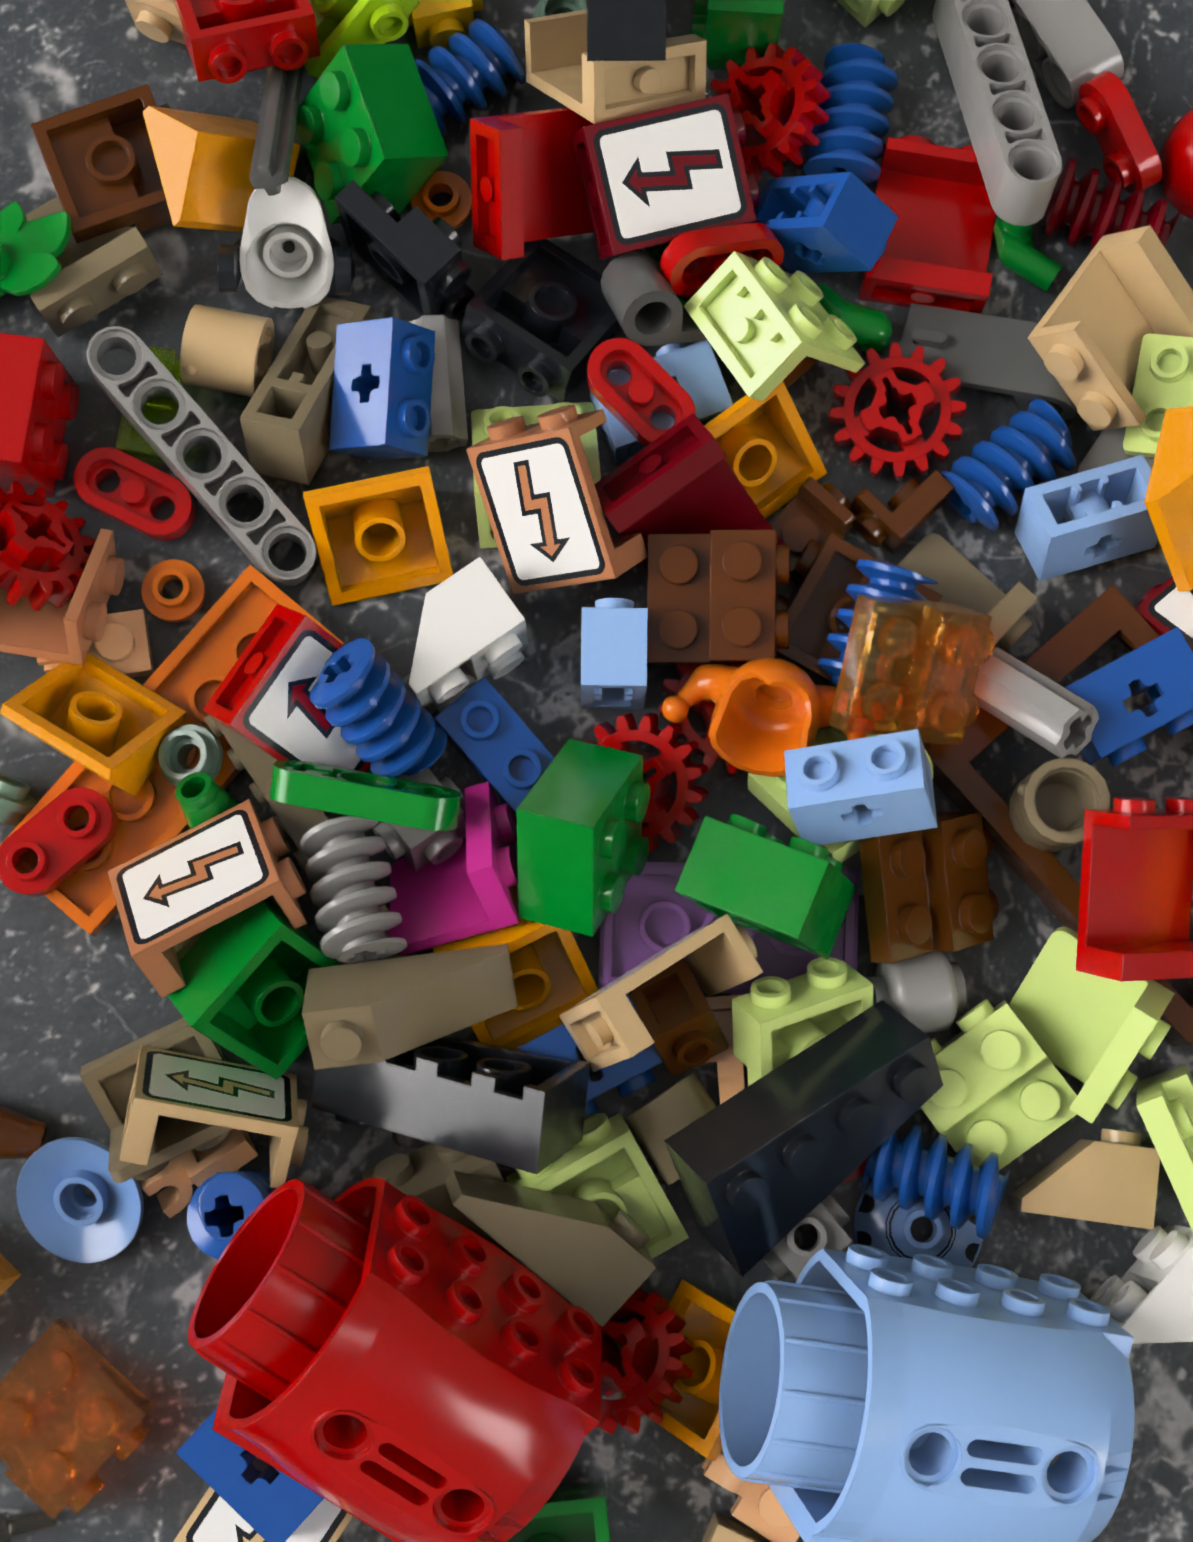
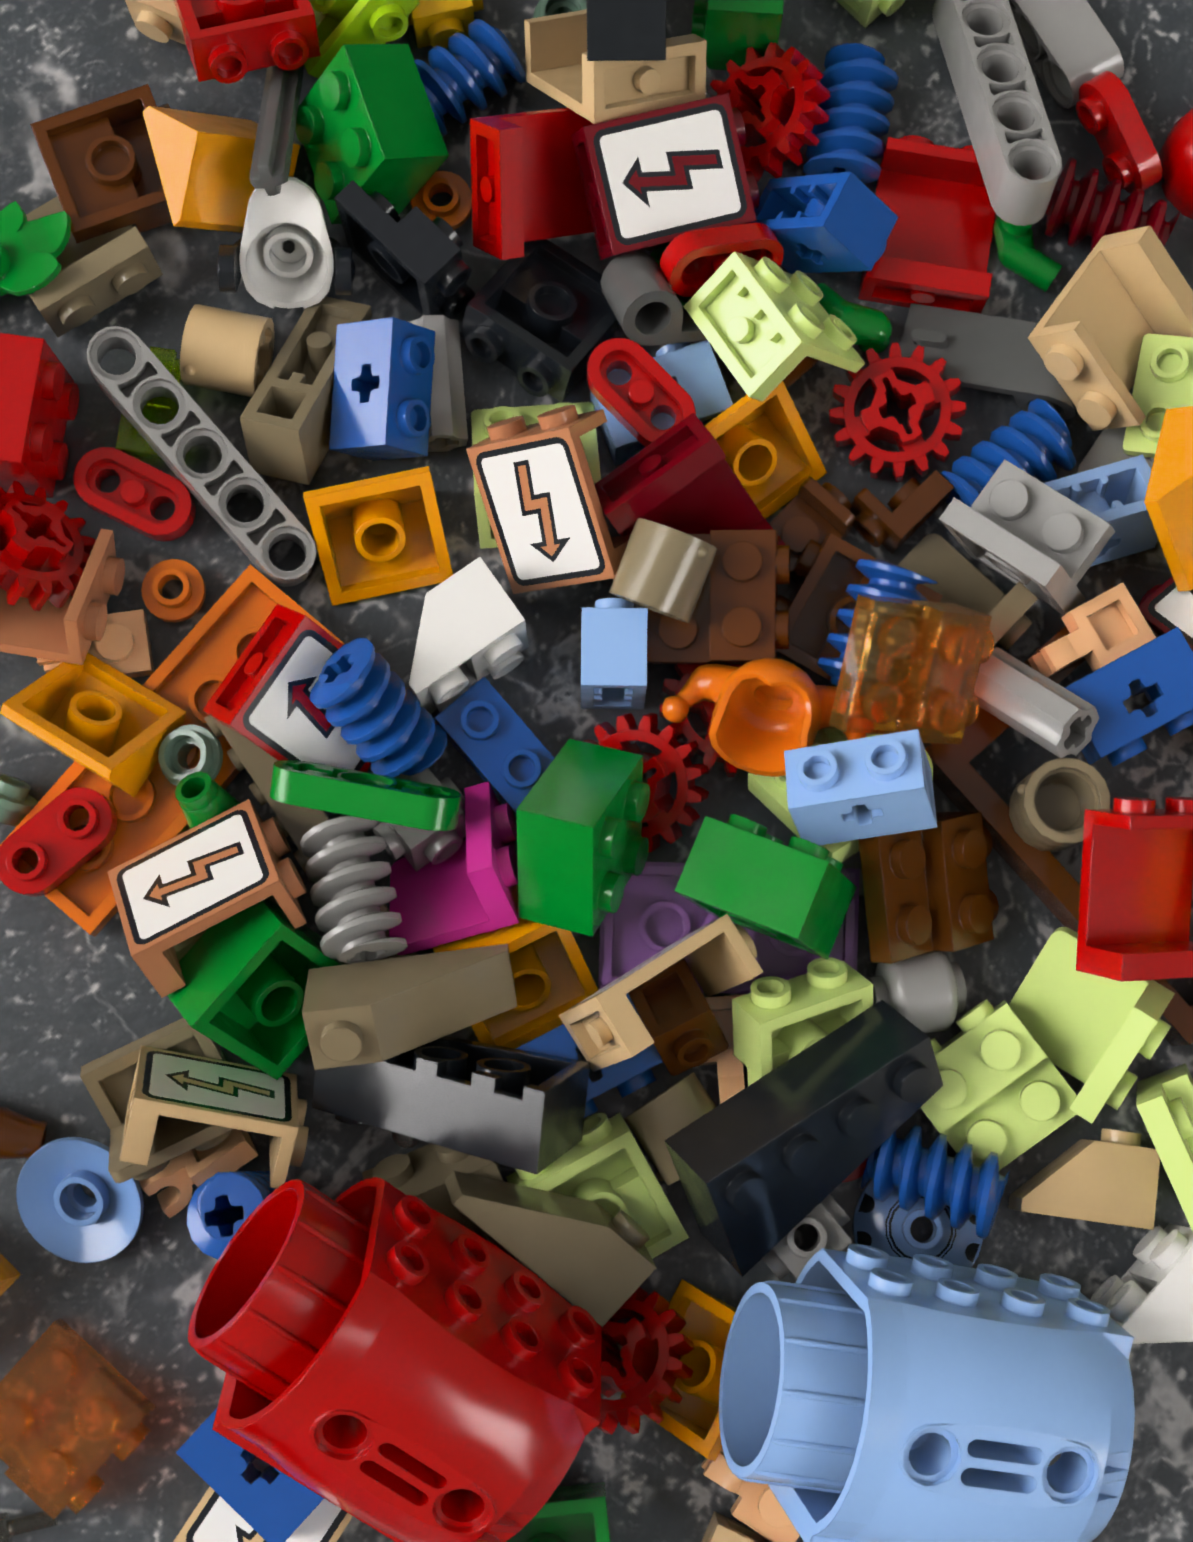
none -> dark tan piece [609,518,717,623]
none -> light grey bracket [939,459,1115,615]
none -> light nougat plate [1028,582,1156,677]

